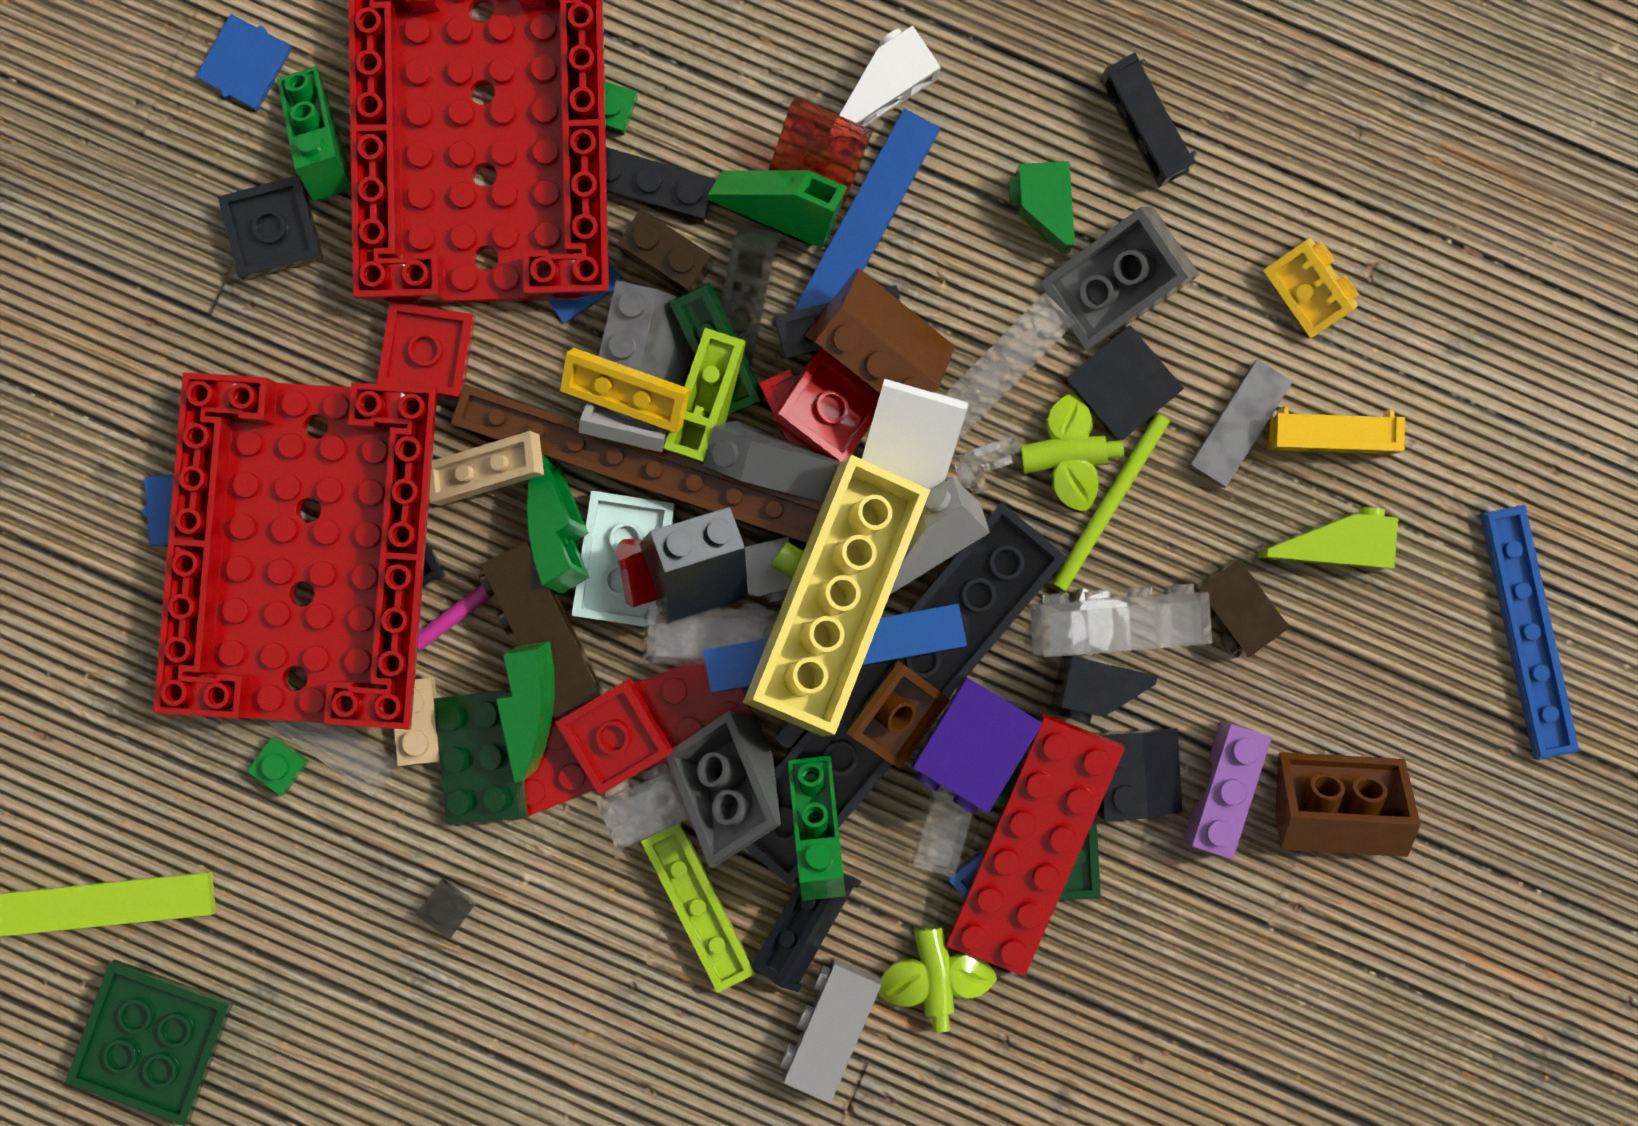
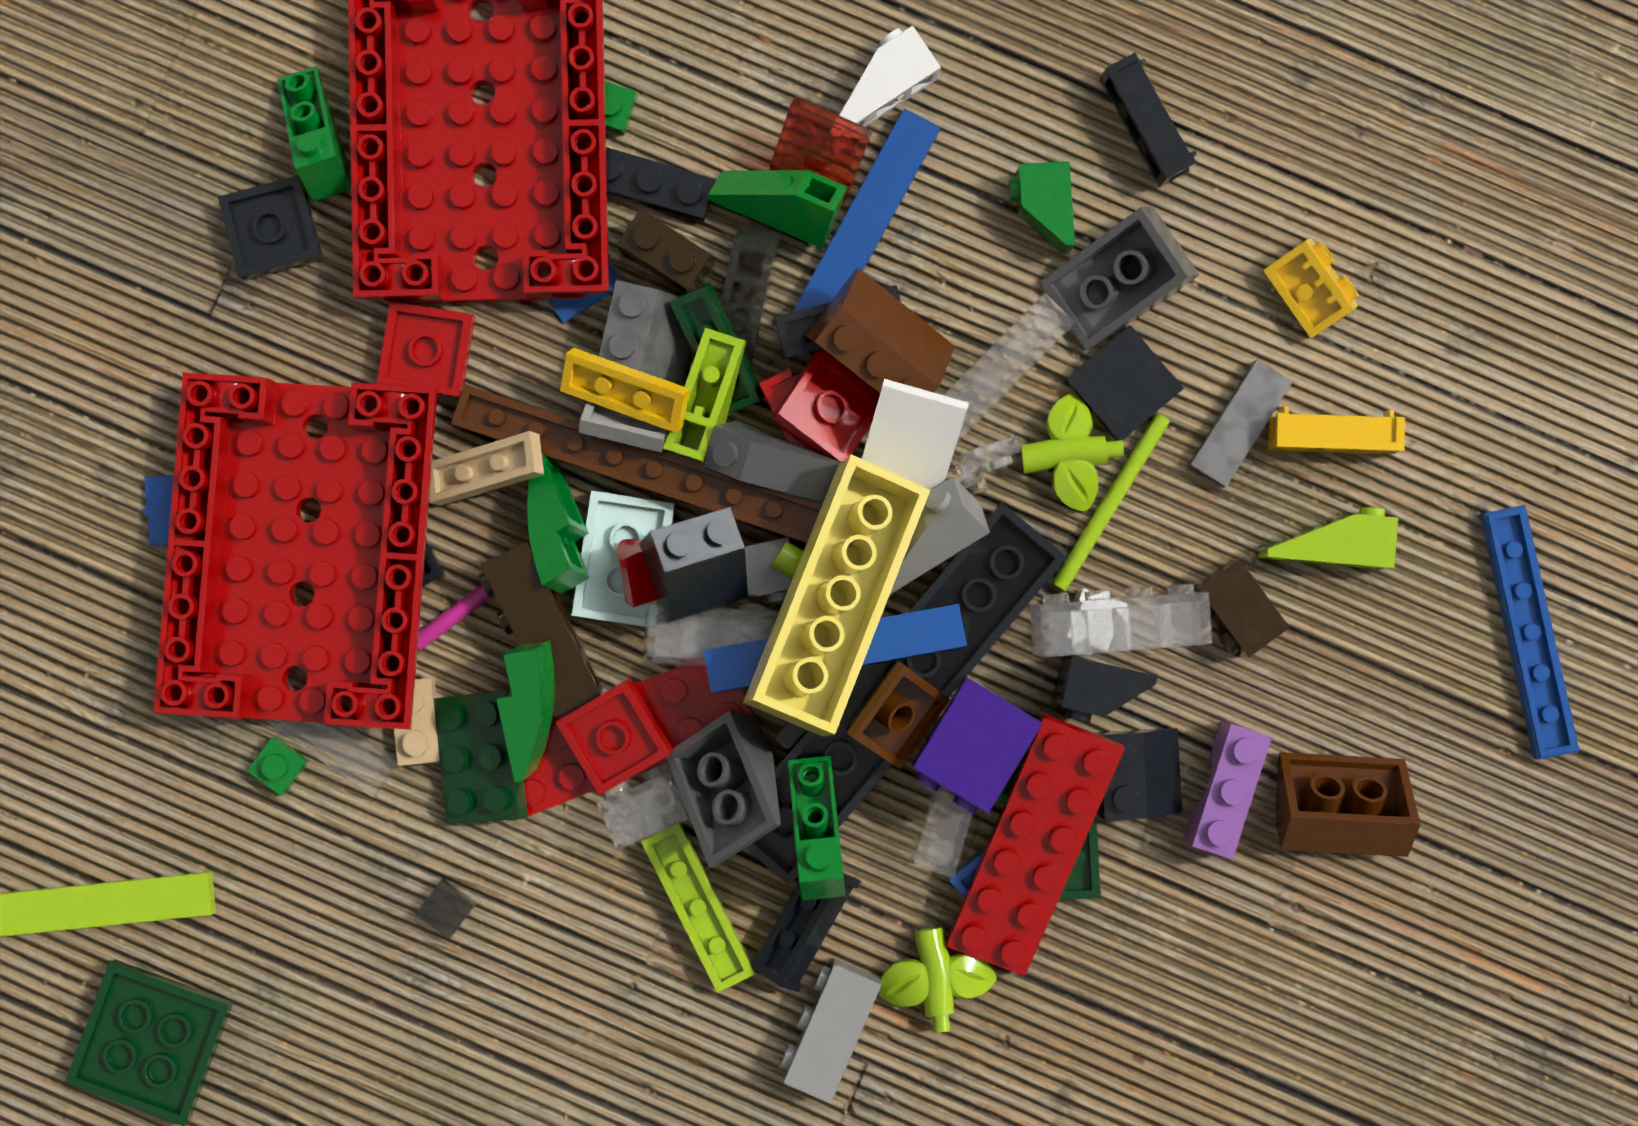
blue piece [196,14,293,111] -> none

